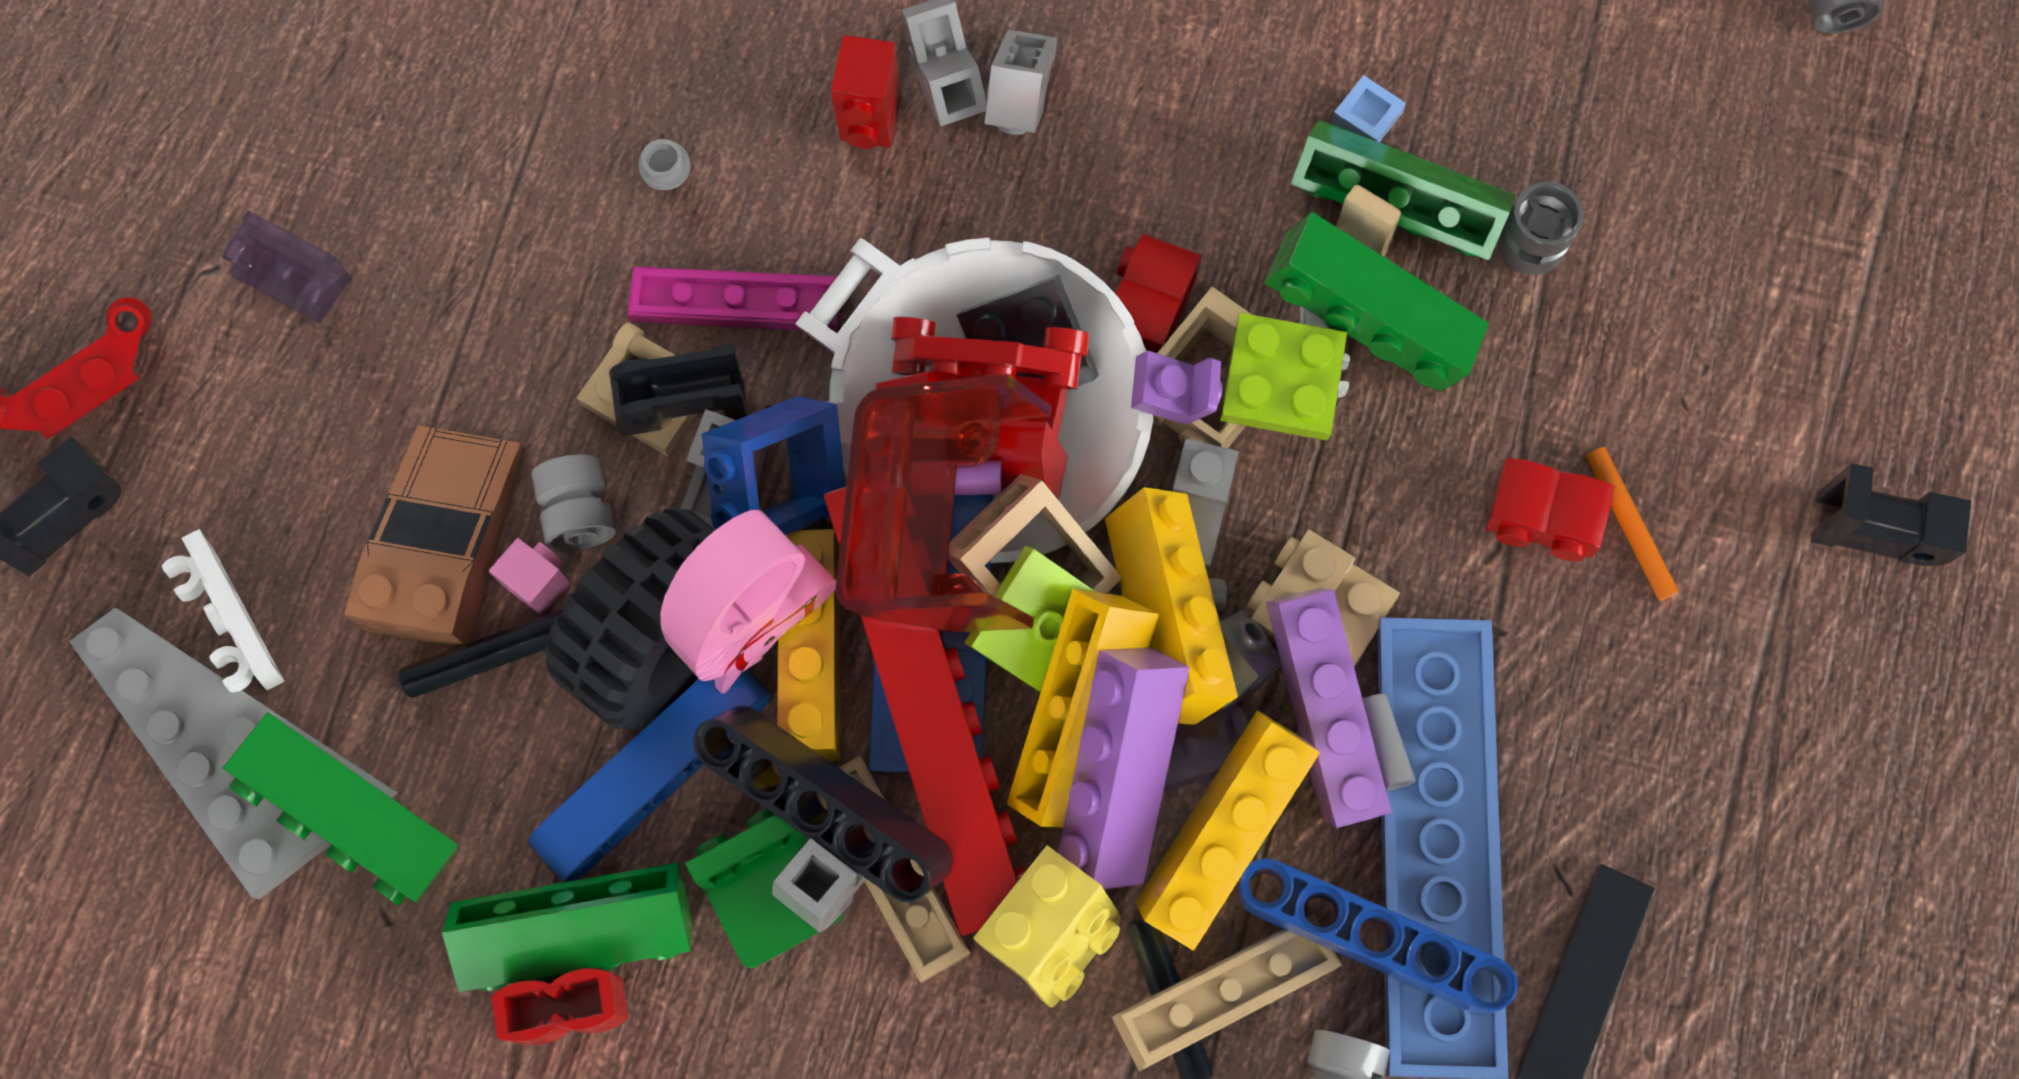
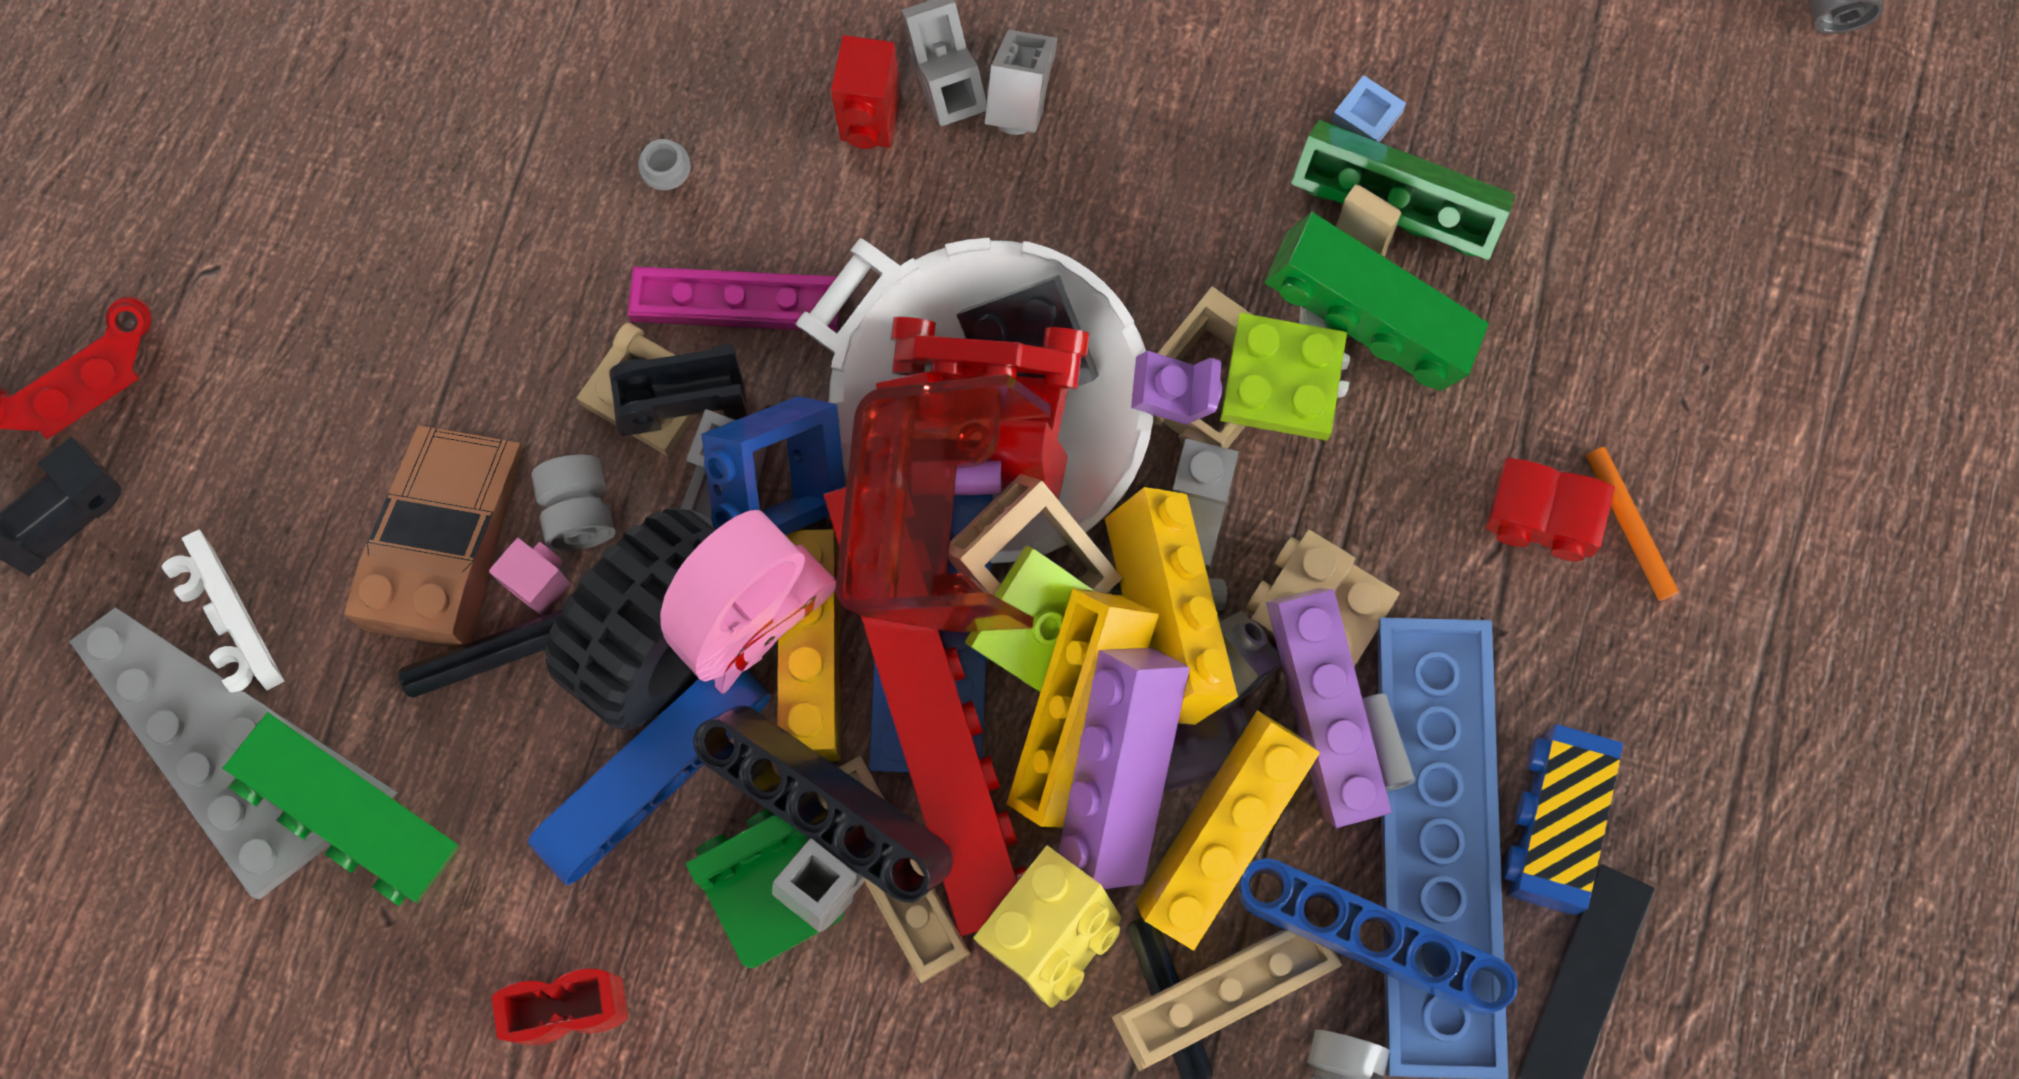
clear purple hinge [223,211,352,324] -> none
green brick [442,862,693,992] -> none
red brick [1114,234,1202,353] -> none
flat silver wheel [1498,181,1584,275] -> none
black piece [1811,463,1972,566] -> none
none -> brick [1503,724,1624,915]

